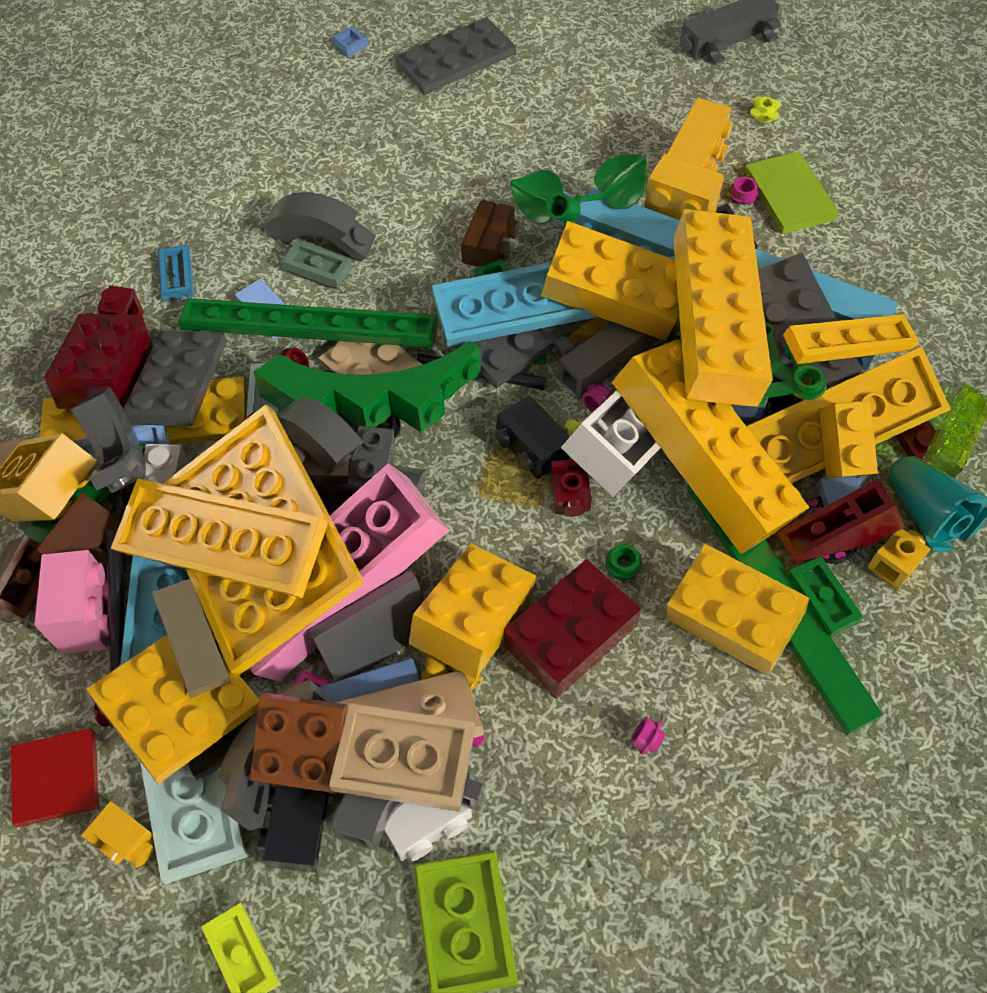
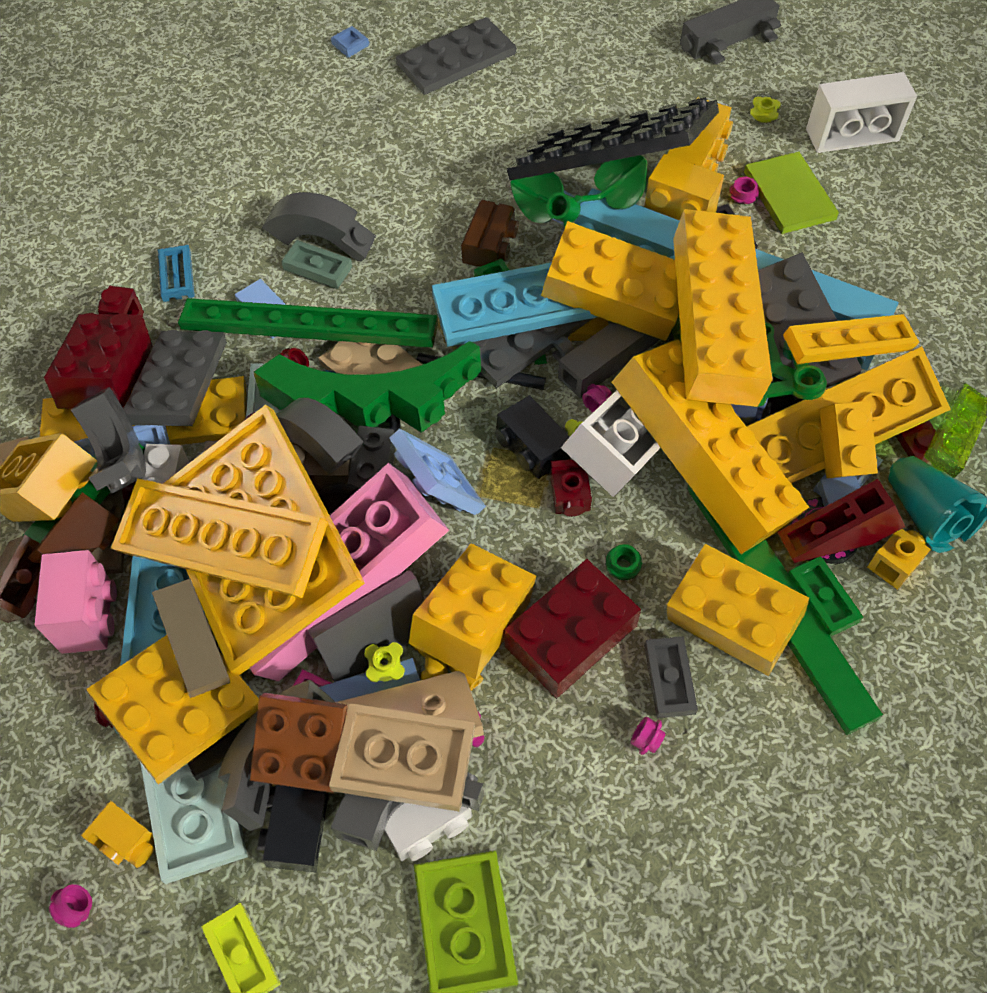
red tile [11,728,100,828] -> none
black bar [106,529,125,673] -> none
none -> dark pink plate [49,884,92,928]
none -> neon yellow plate [364,642,405,682]
none -> light blue plate [389,429,486,515]
none -> black plate [507,97,719,181]
none -> dark grey plate [644,636,698,718]
none -> white brick [806,72,917,153]

